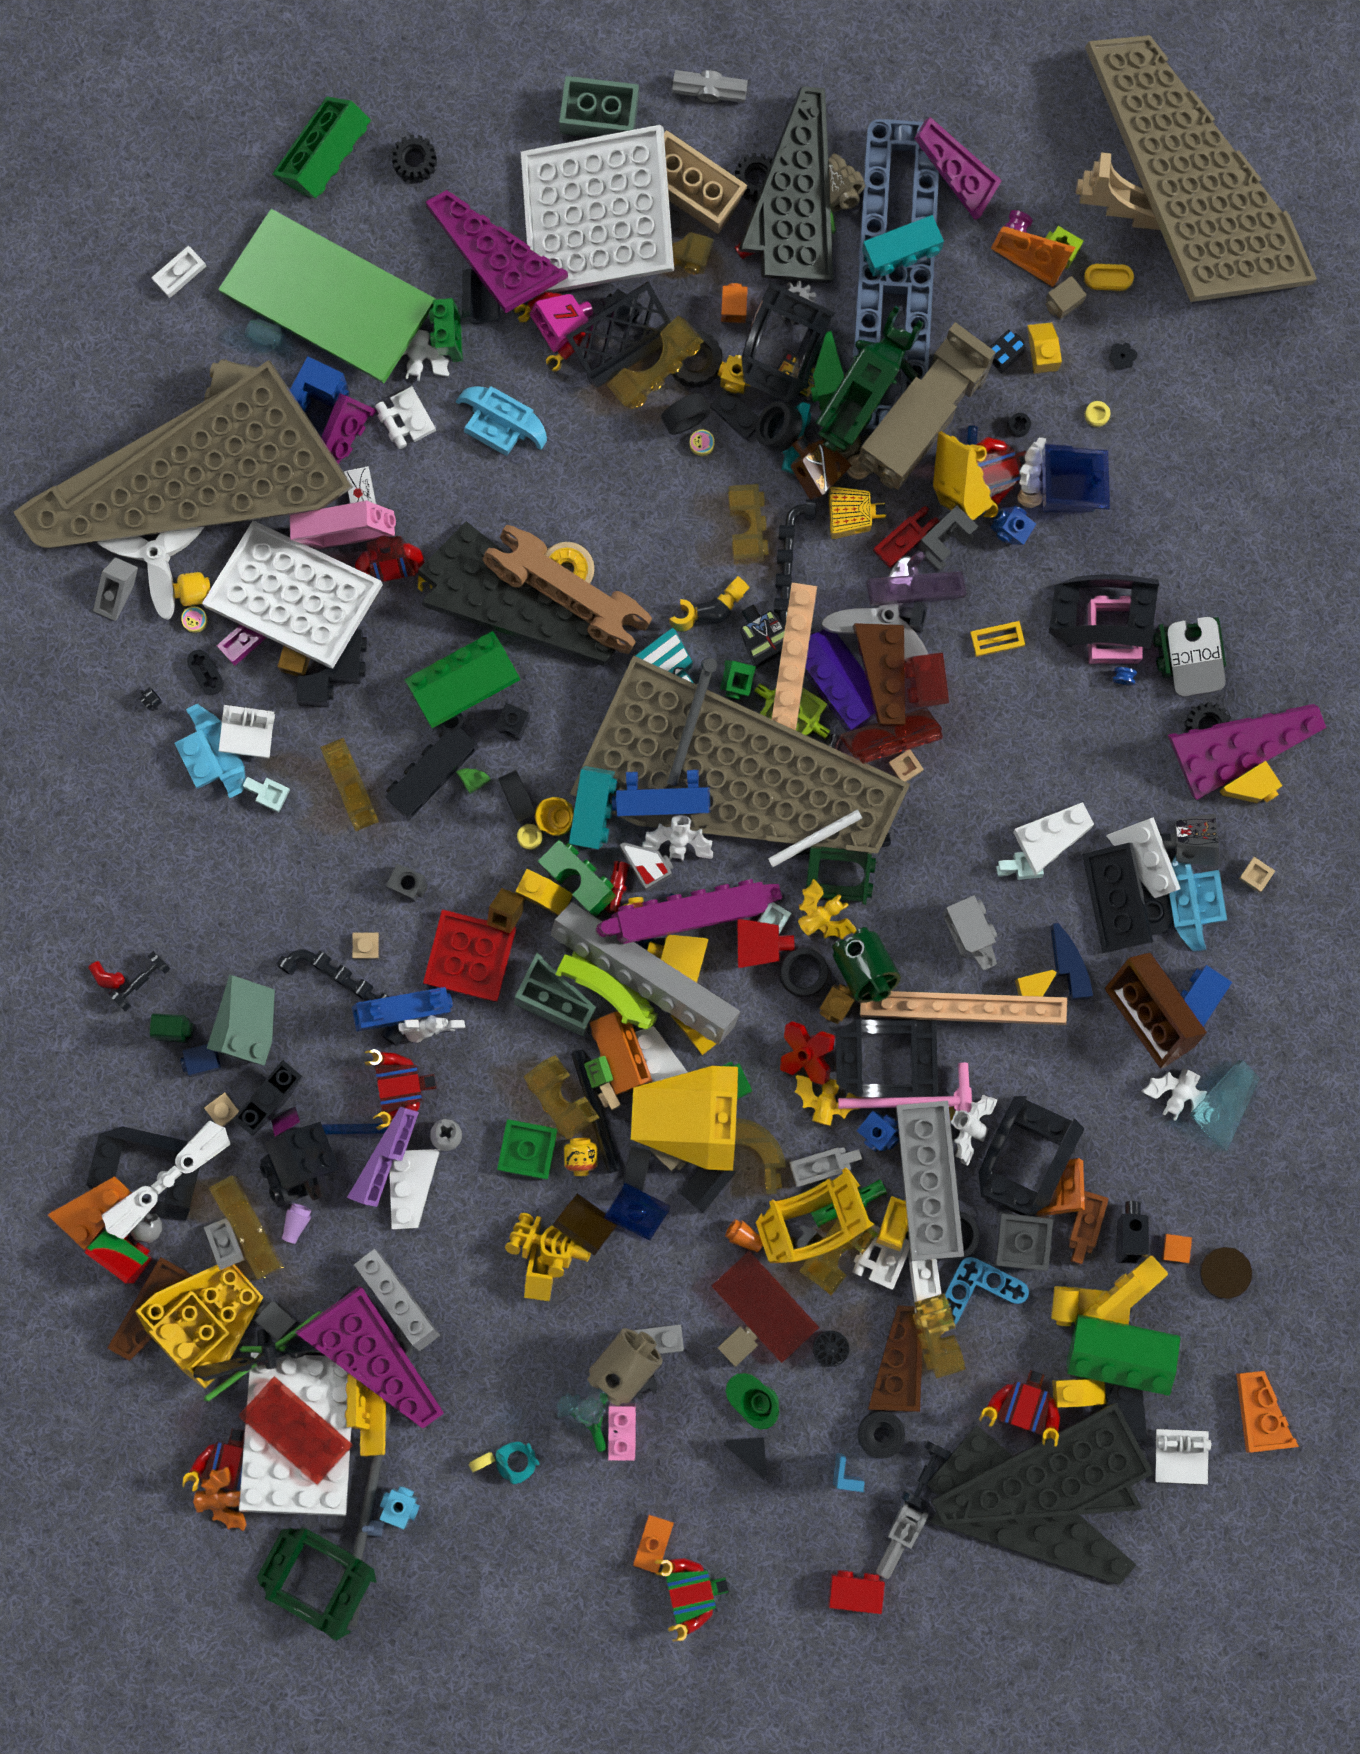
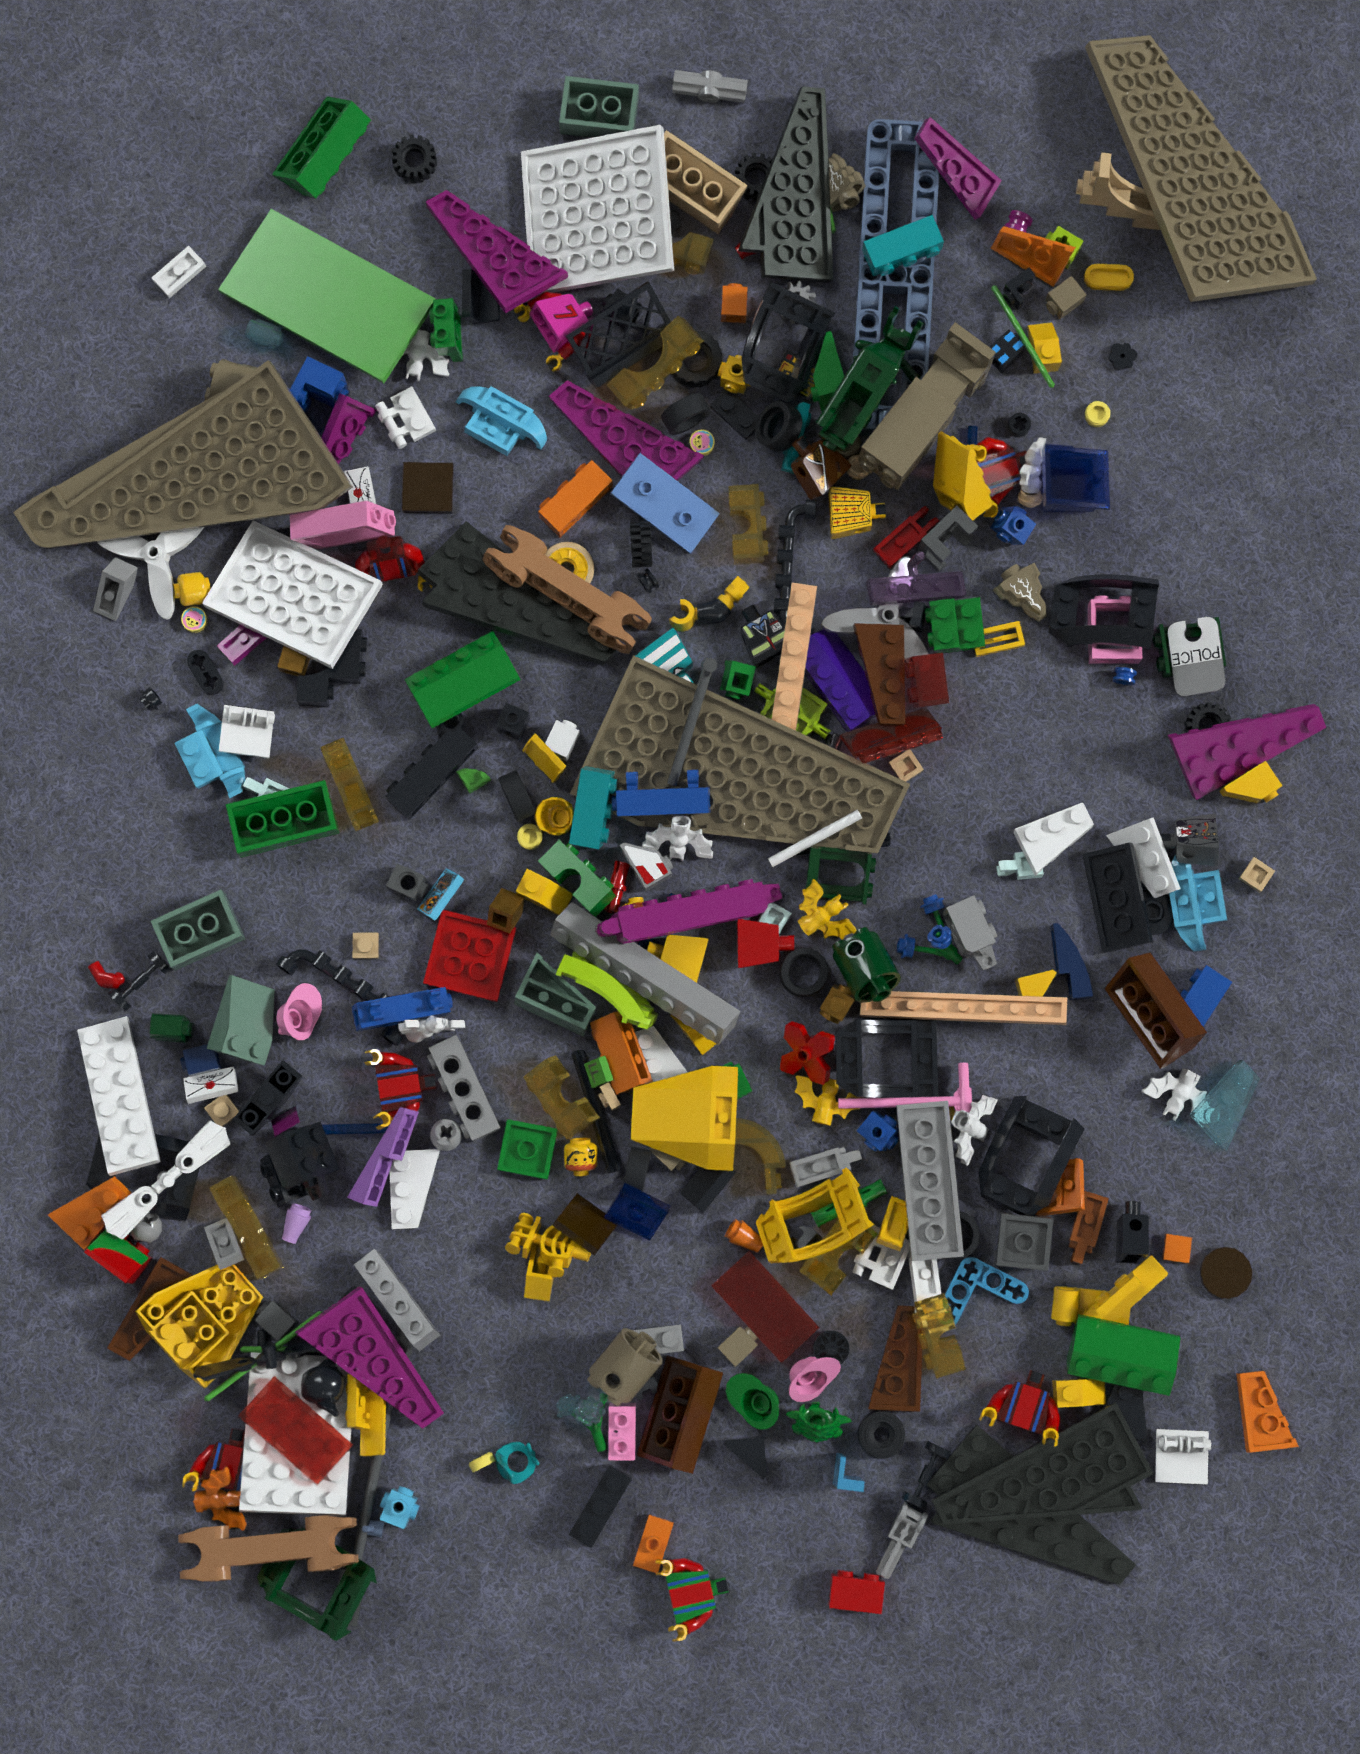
none -> white plate [77,1016,160,1176]
none -> sand green brick [151,890,245,971]
none -> medium nougat piece [178,1515,359,1582]
none -> white tile [183,1066,239,1104]
none -> green slope [226,780,340,858]
none -> bright pink piece [276,983,322,1040]
none -> black piece [301,1358,344,1417]
none -> dark brown tile [402,462,454,514]
none -> medium azure tile [417,868,464,921]
none -> light grey brick [427,1035,501,1142]
none -> yellow piece [522,733,566,783]
none -> orange brick [538,460,613,538]
none -> white brick [545,720,580,762]
none -> magenta wing [549,380,704,481]
none -> black brick [569,1464,632,1548]
none -> medium blue plate [610,453,720,554]
none -> black tyre [630,521,652,568]
none -> black bush [637,568,659,594]
none -> reddish brown slope [637,1355,723,1474]
none -> green hair [786,1402,851,1443]
none -> bright pink piece [789,1357,841,1402]
none -> blue plant [896,894,963,965]
none -> green plate [925,597,986,654]
none -> bright green axle [991,285,1055,388]
none -> dark tan rock [993,563,1047,622]
none -> black bracket [1003,267,1035,310]

